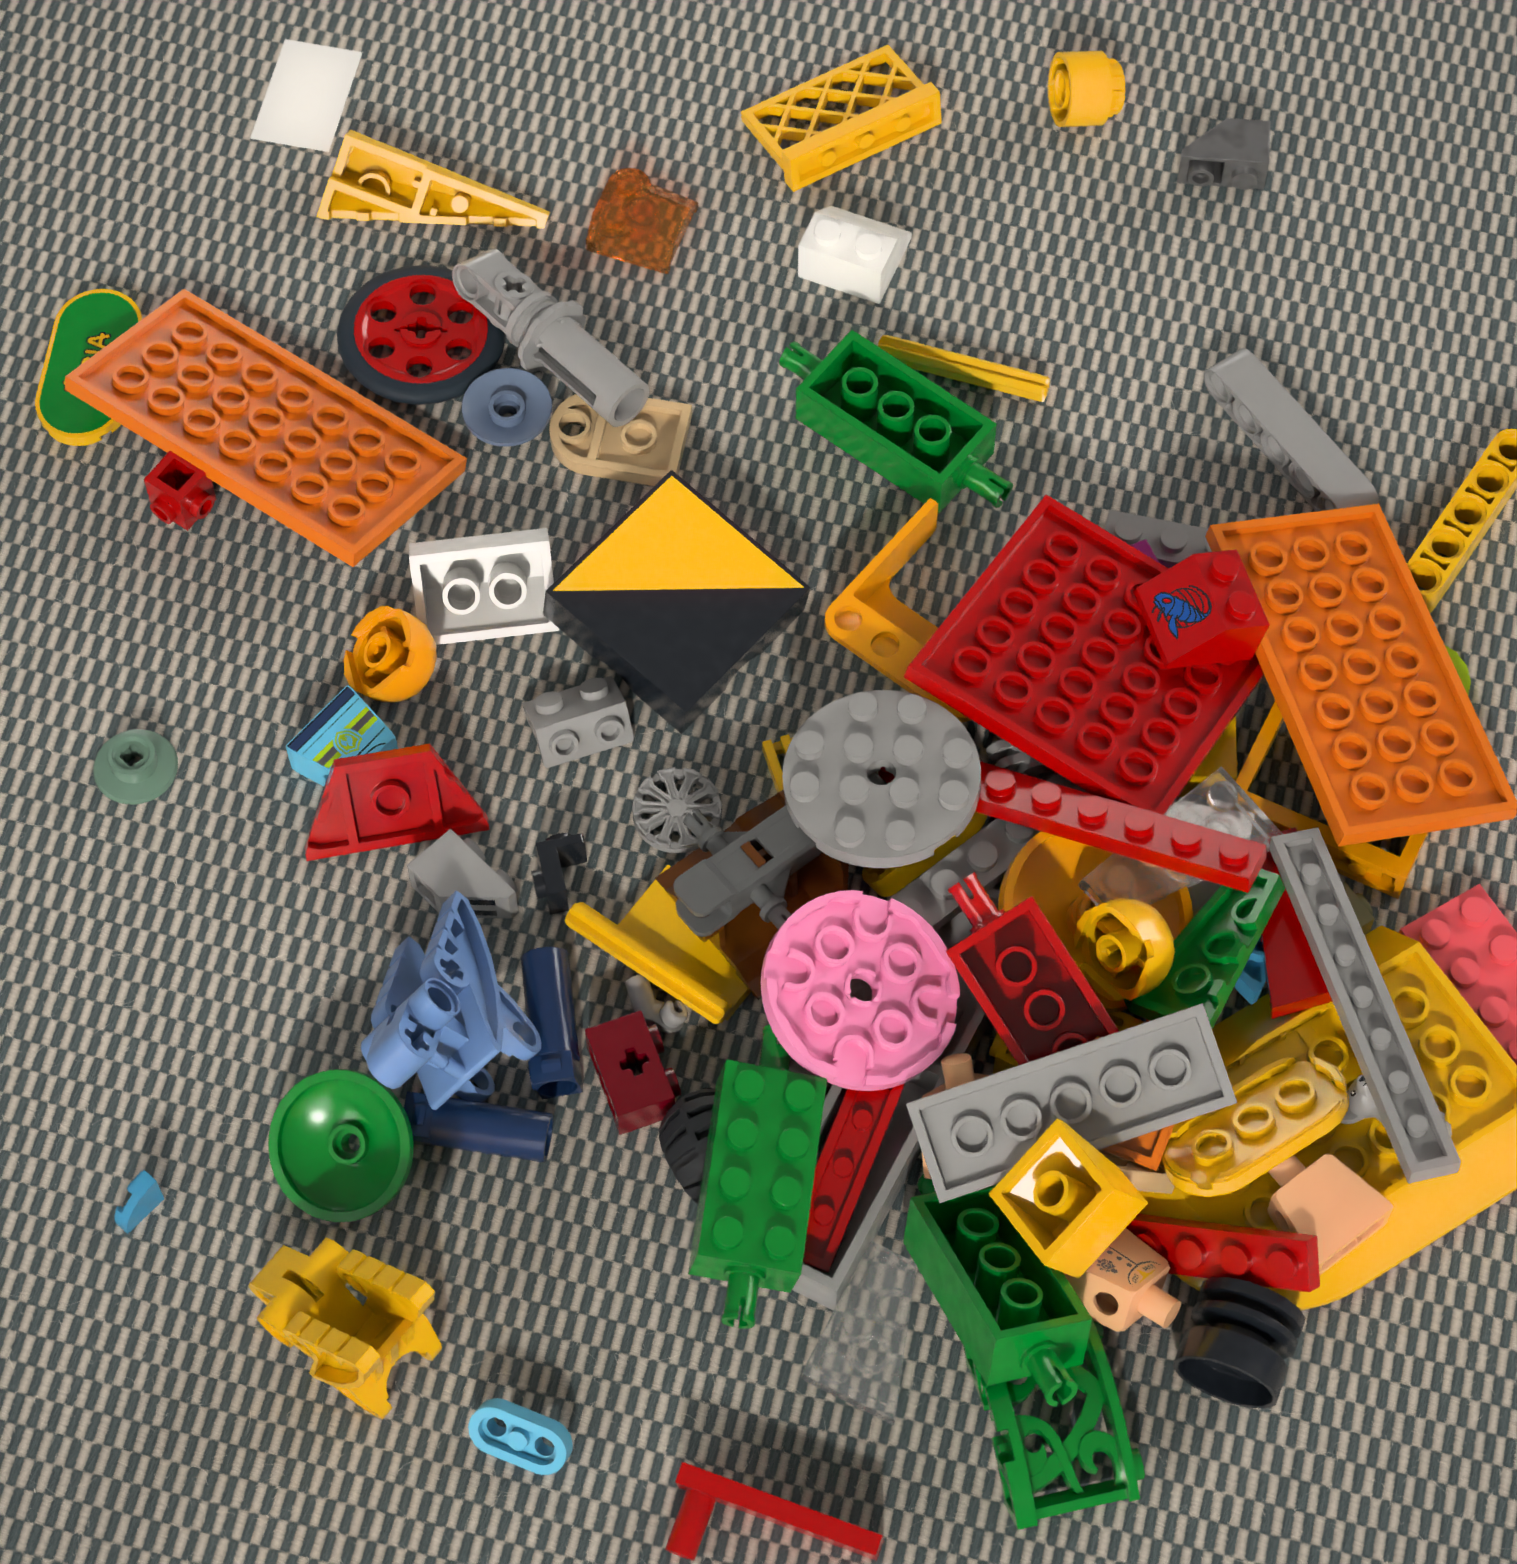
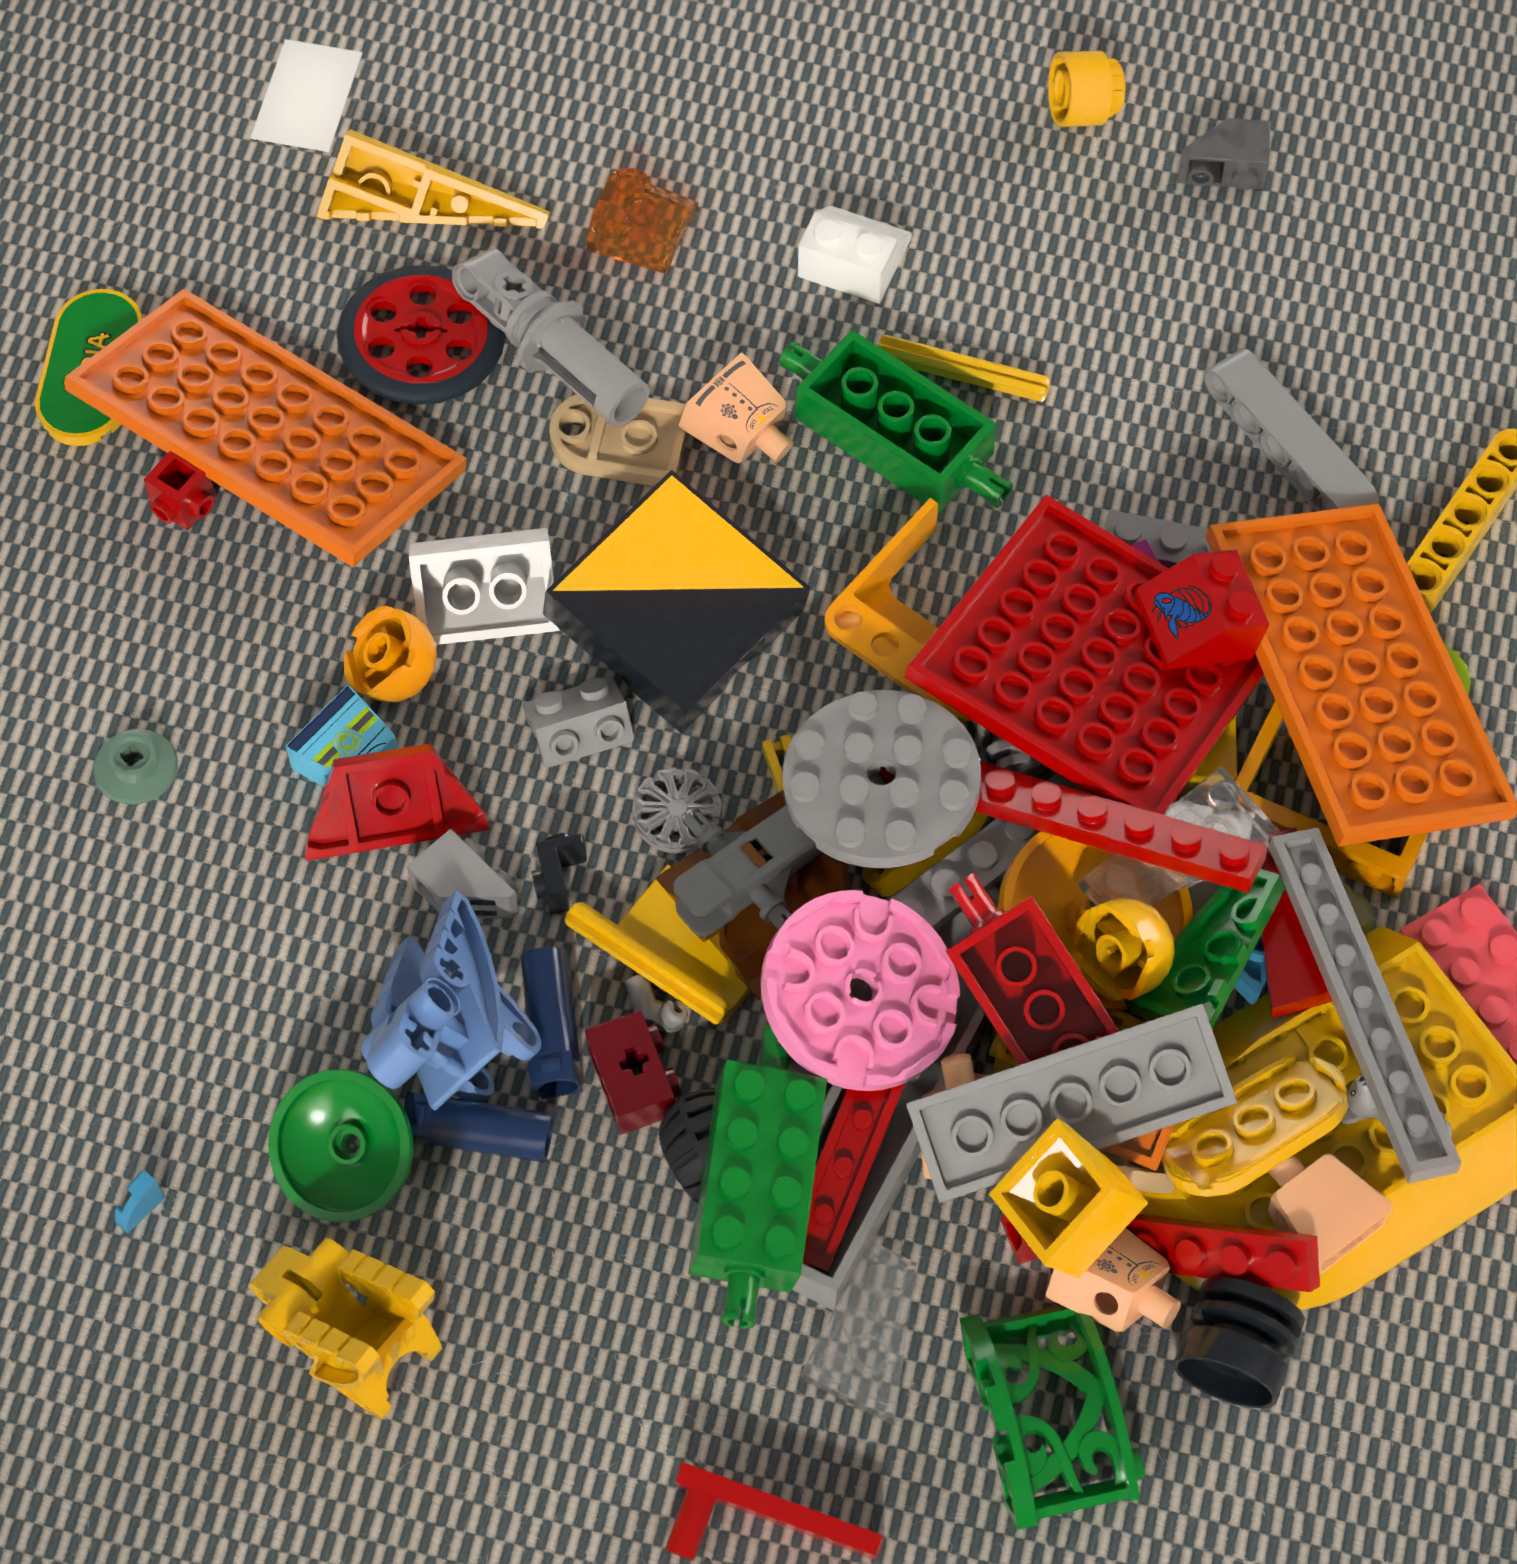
sand blue dish [462,368,552,447] -> none
medium azure plate [468,1398,573,1475] -> none
yellow fence [741,45,942,192] -> none
green brick [903,1174,1092,1407] -> none
none -> light nougat torso [678,352,794,463]

